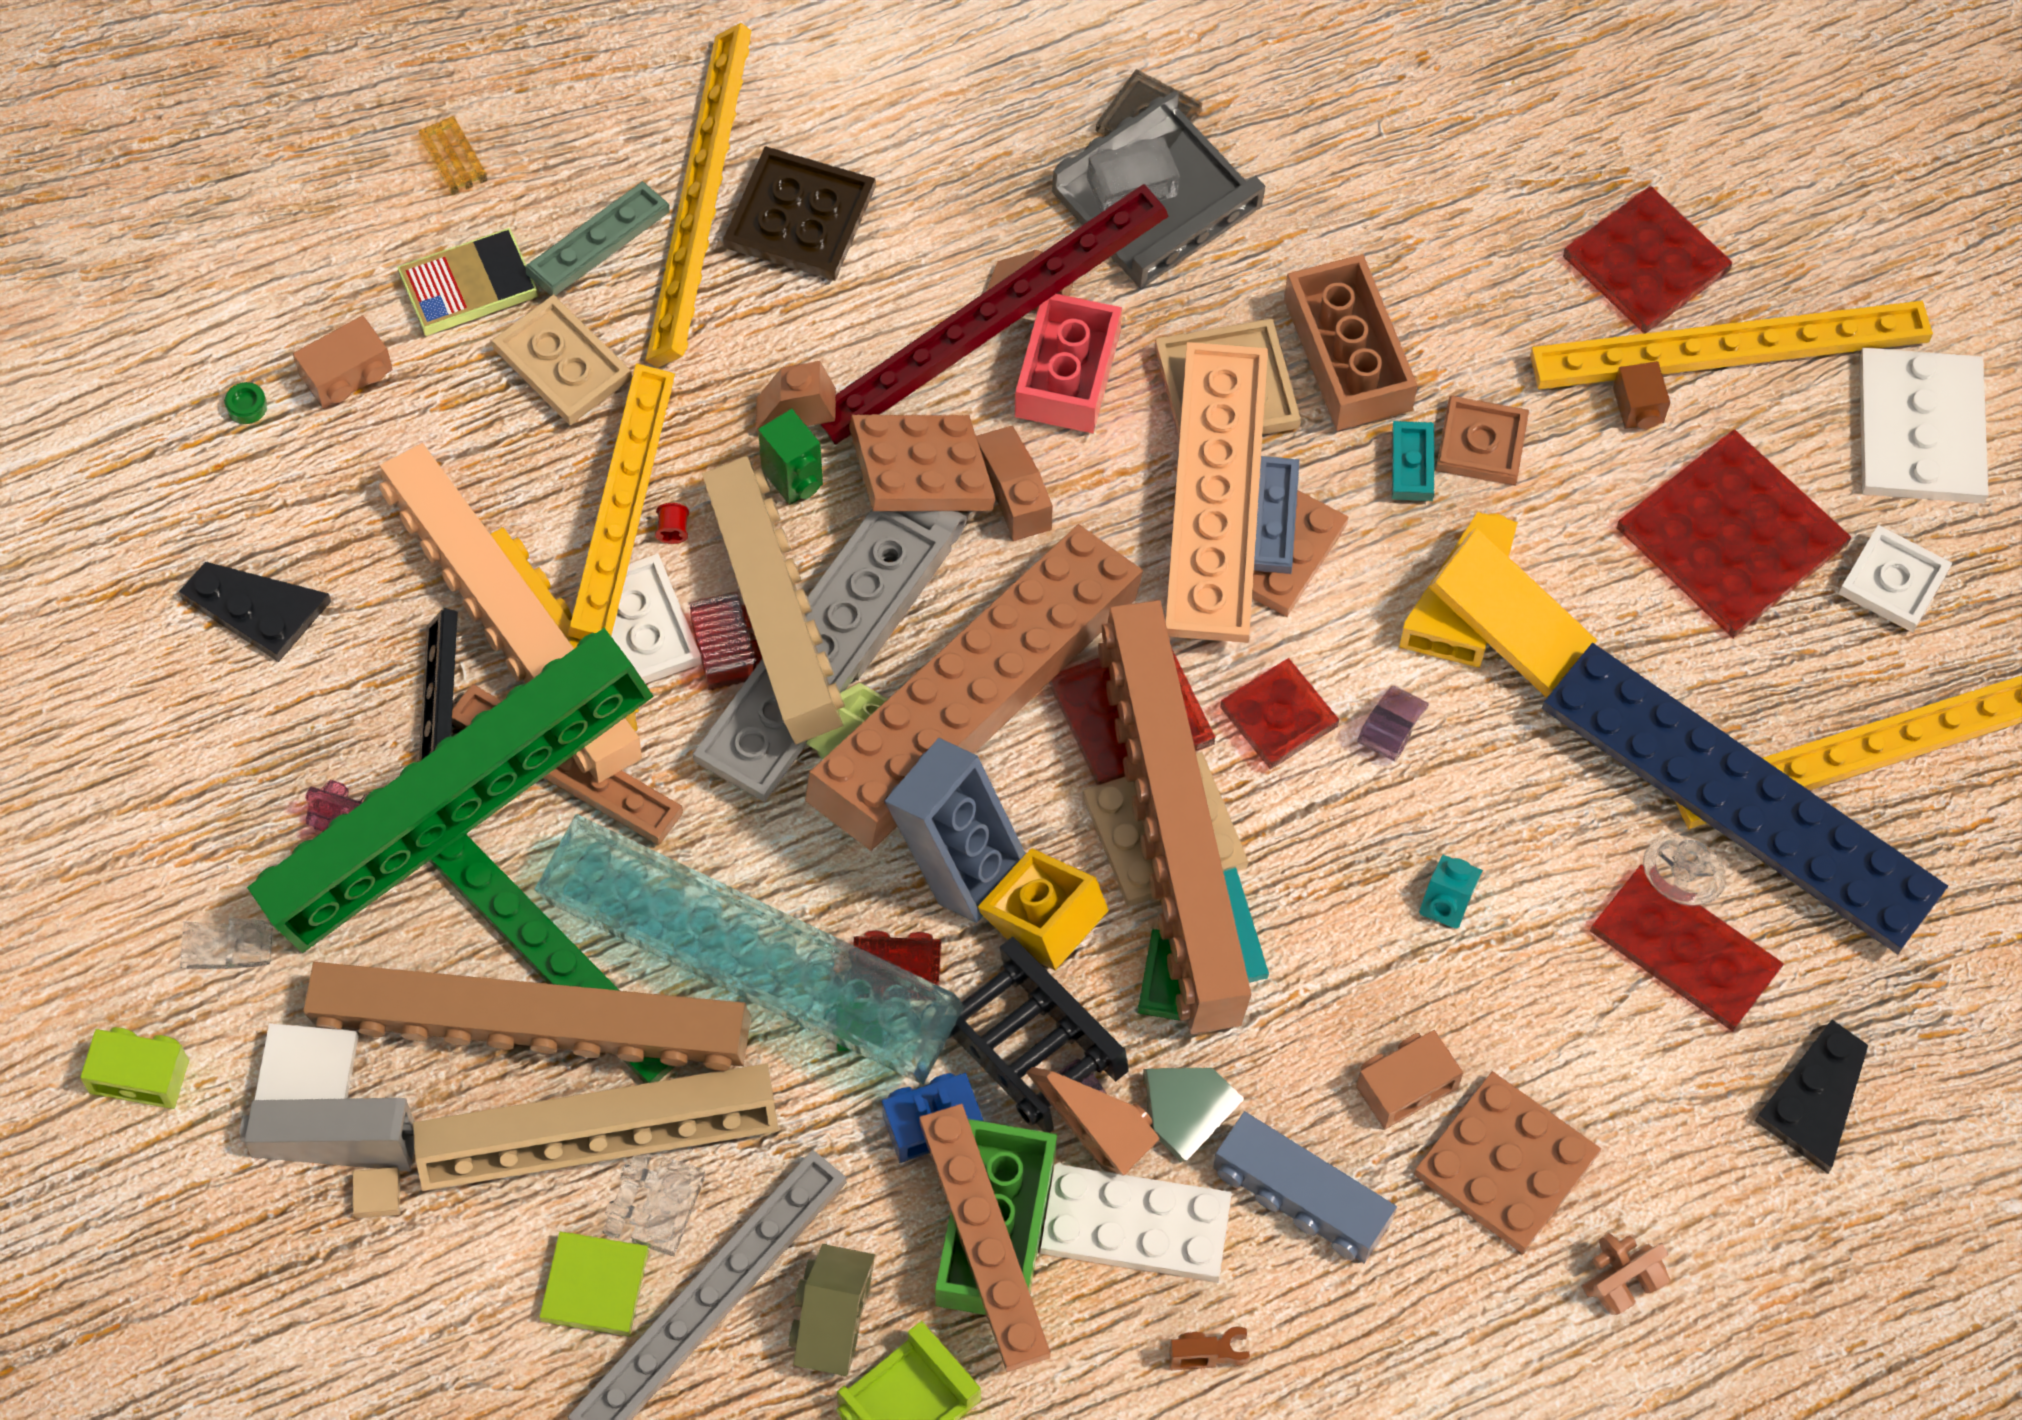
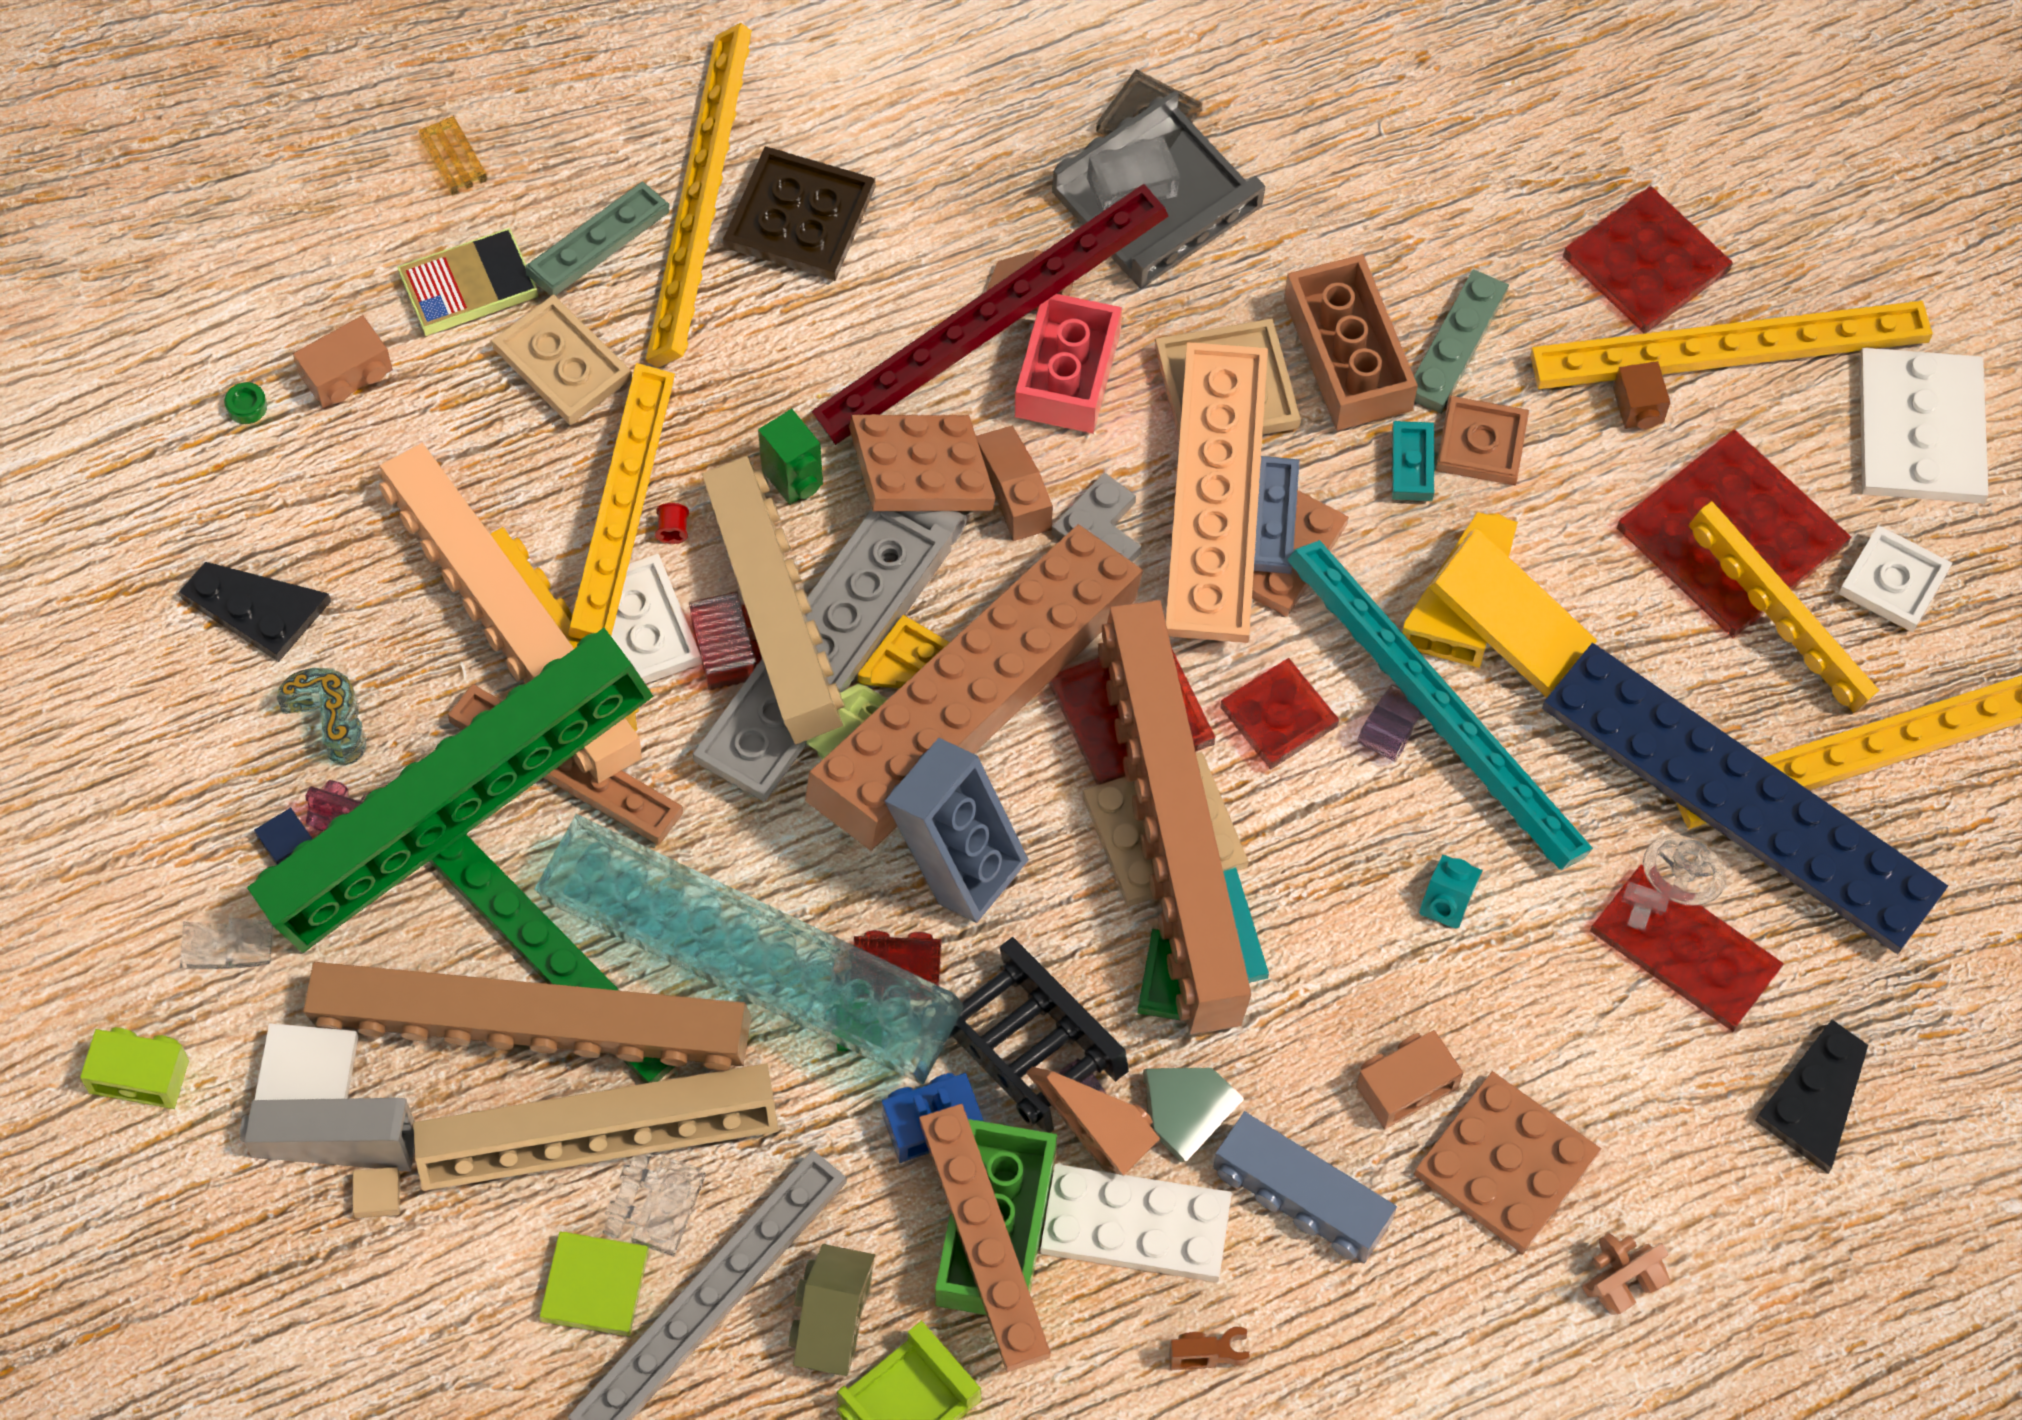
black tile [419,608,458,761] -> none
nougat slope [756,360,836,434] -> none
yellow slope [978,848,1109,971] -> none
none -> dark blue tile [254,807,313,865]
none -> clear light blue animal [277,667,366,765]
none -> yellow wing [857,615,950,689]
none -> light grey plate [1052,472,1141,562]
none -> teal plate [1287,540,1593,871]
none -> sand green plate [1414,269,1509,414]
none -> clear tile [1621,882,1670,931]
none -> yellow plate [1688,501,1880,713]

